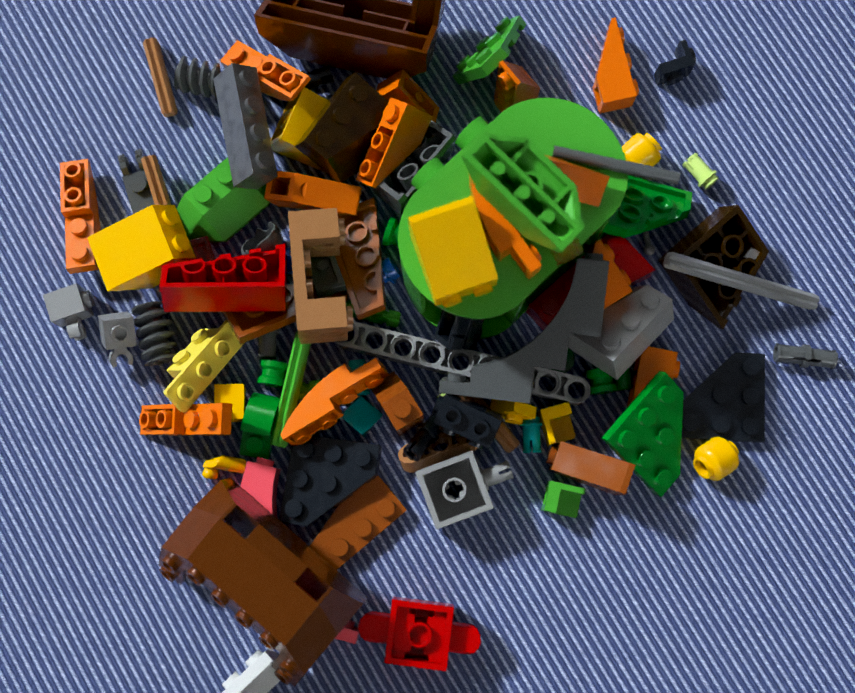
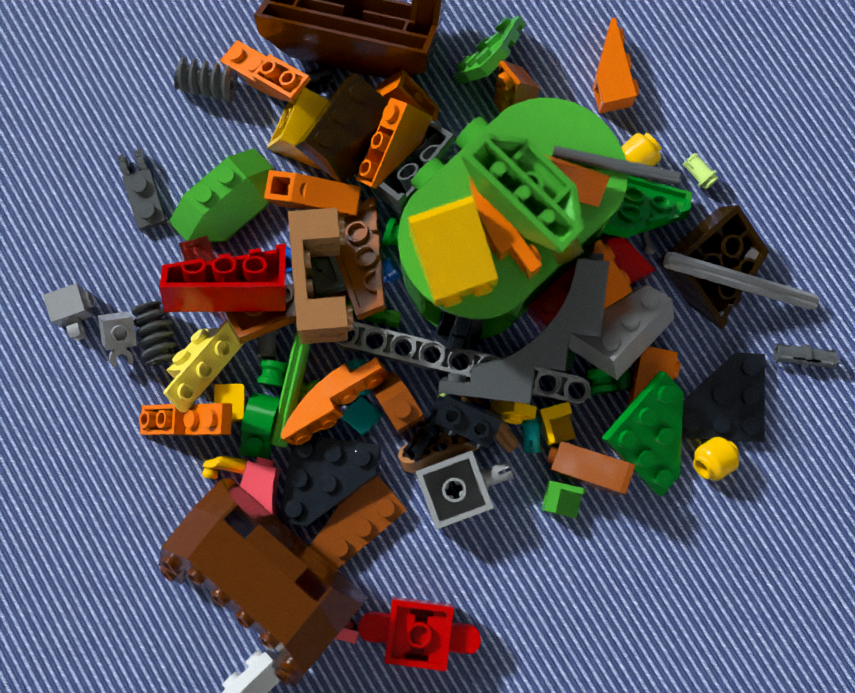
orange slope [60,159,101,274] -> none
yellow slope [87,205,196,292] -> none
medium nougat axle [141,155,171,205] -> none
medium nougat axle [143,37,178,117] -> none
flat silver brick [213,63,278,189] -> none
dark grey hair [241,221,284,255] -> none
black bracket [654,40,696,86] -> none

